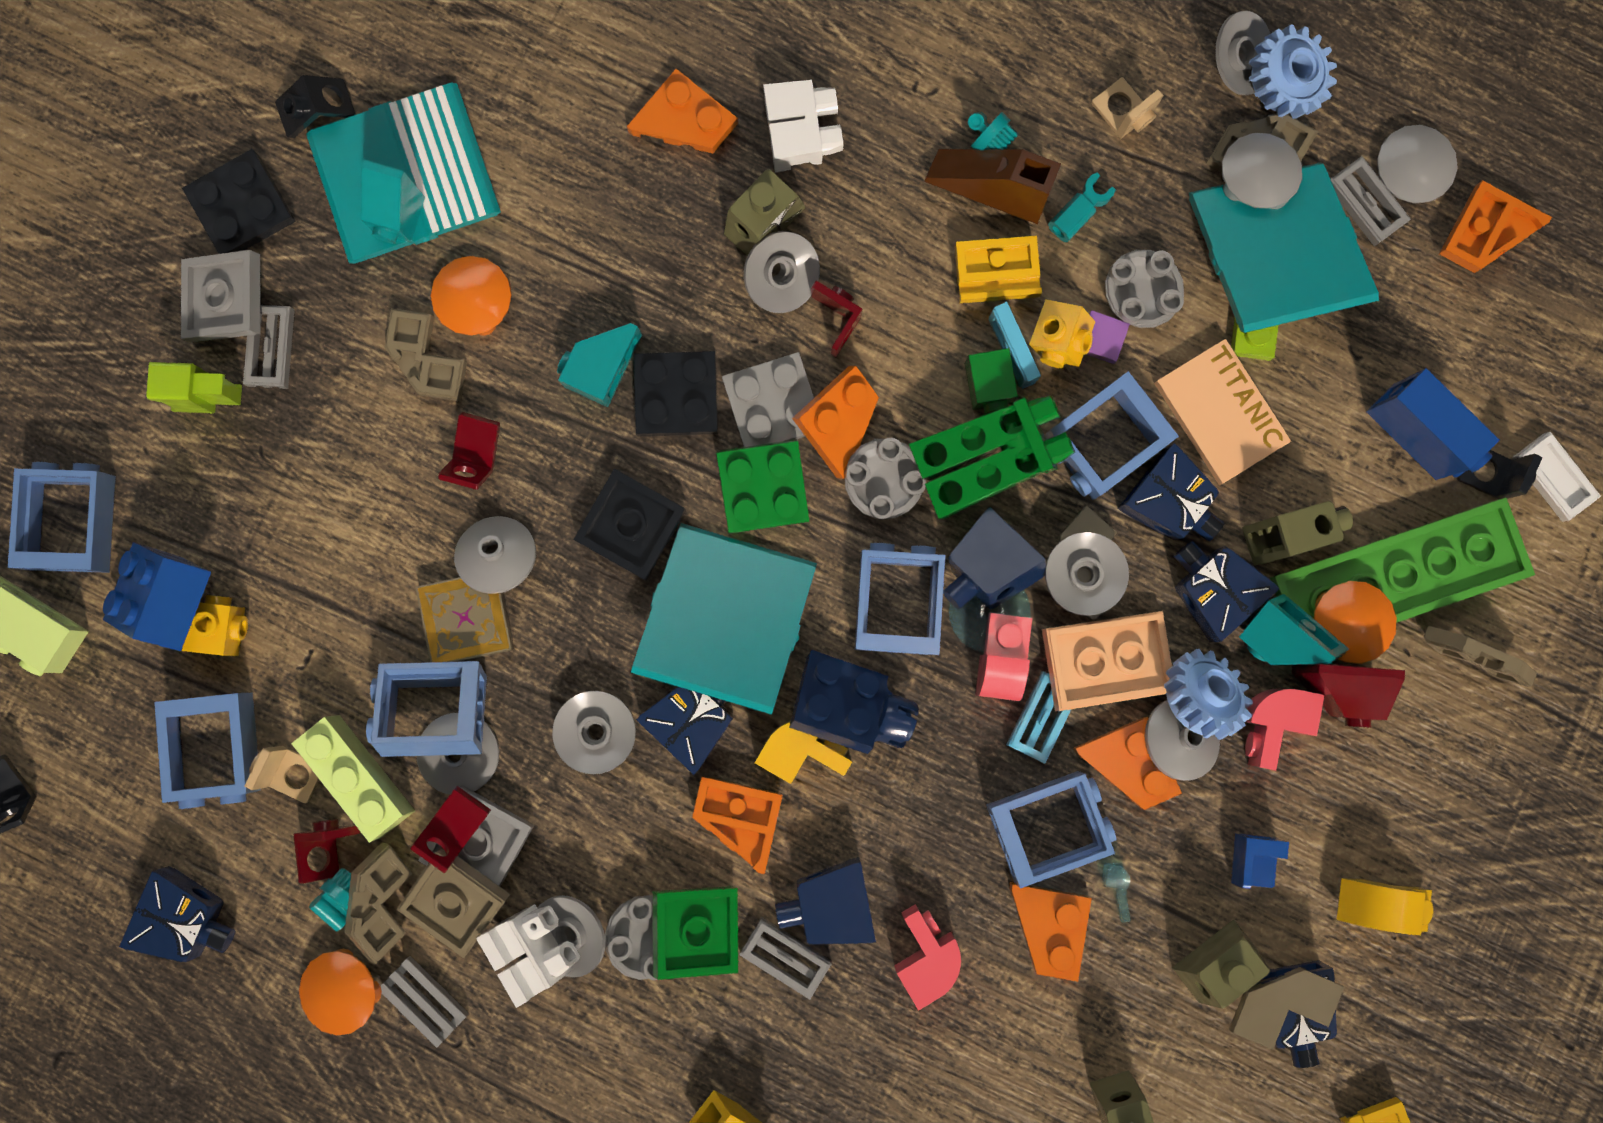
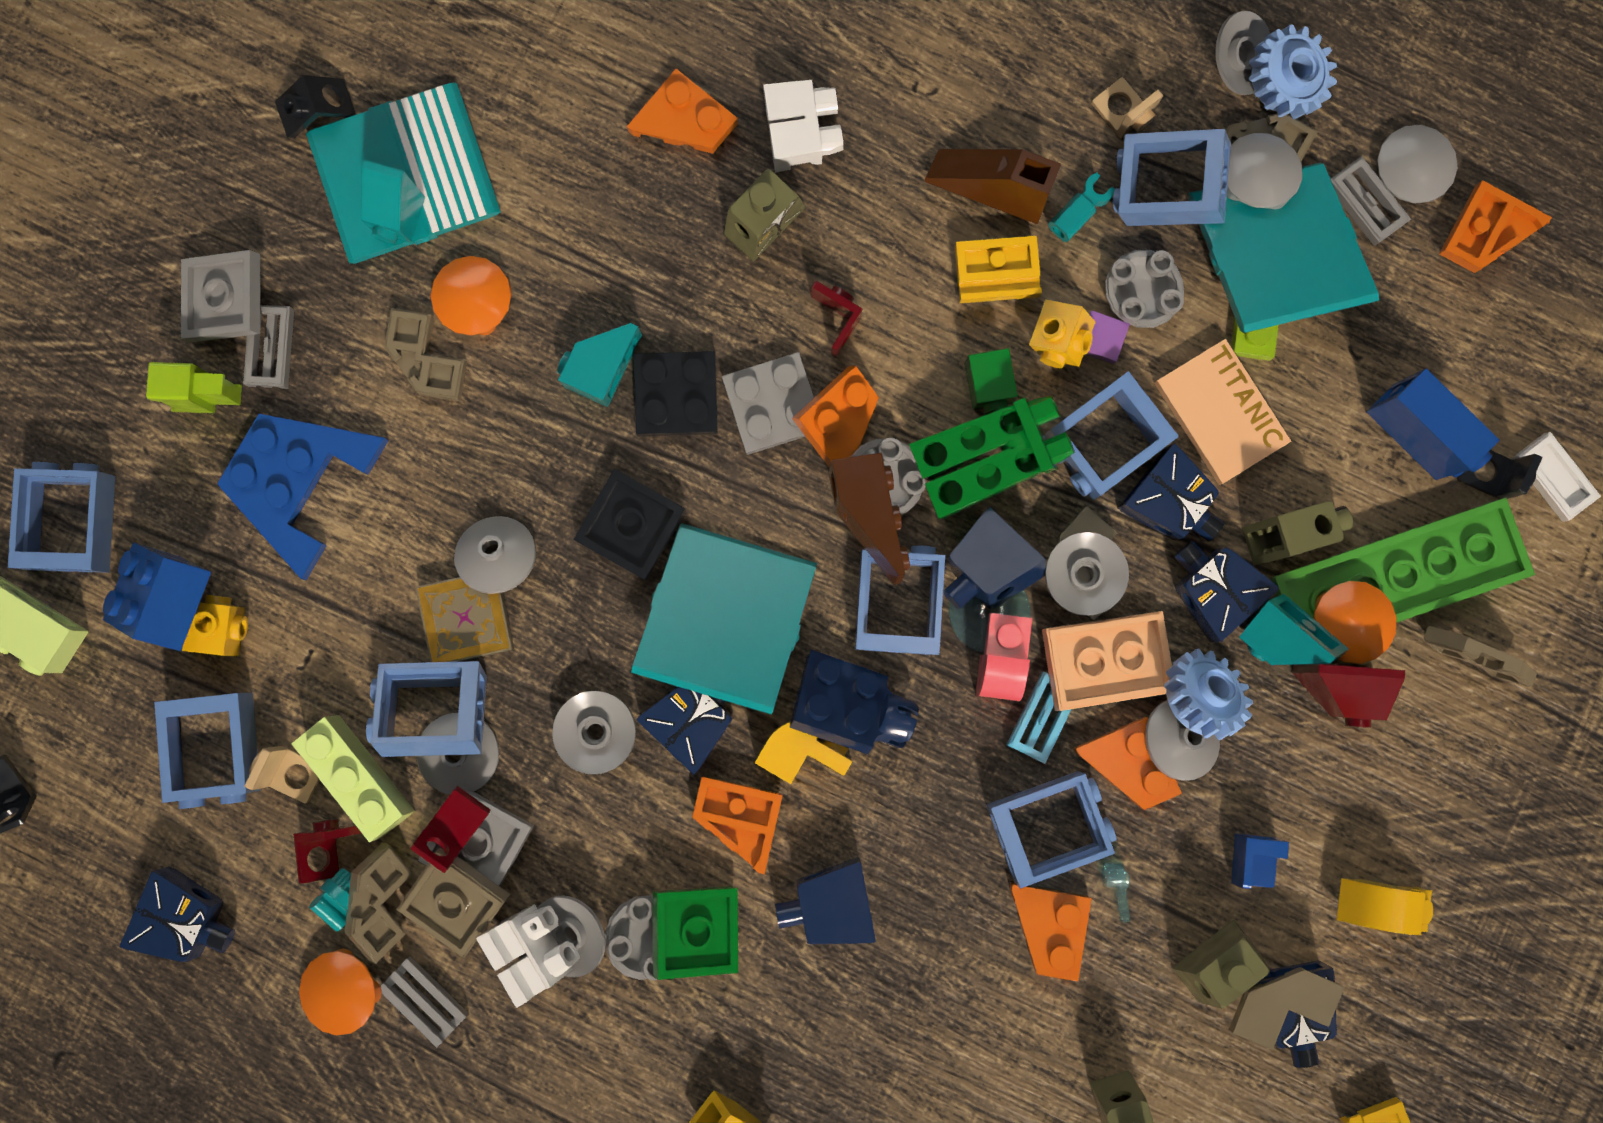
black plate [182,149,296,254] -> none
dark red bracket [438,412,500,490] -> none
green plate [716,439,810,533] -> none
light grey tile [739,917,832,1000] -> none
light grey dish [744,231,820,313] -> none
coral brick [894,904,961,1011] -> none
teal piece [968,112,1019,150] -> none
medium azure tile [988,302,1041,389] -> none
coral brick [1245,689,1325,771] -> none
none -> blue wing [217,414,389,580]
none -> reddish brown slope [828,453,910,585]
none -> medium blue window [1113,129,1231,226]

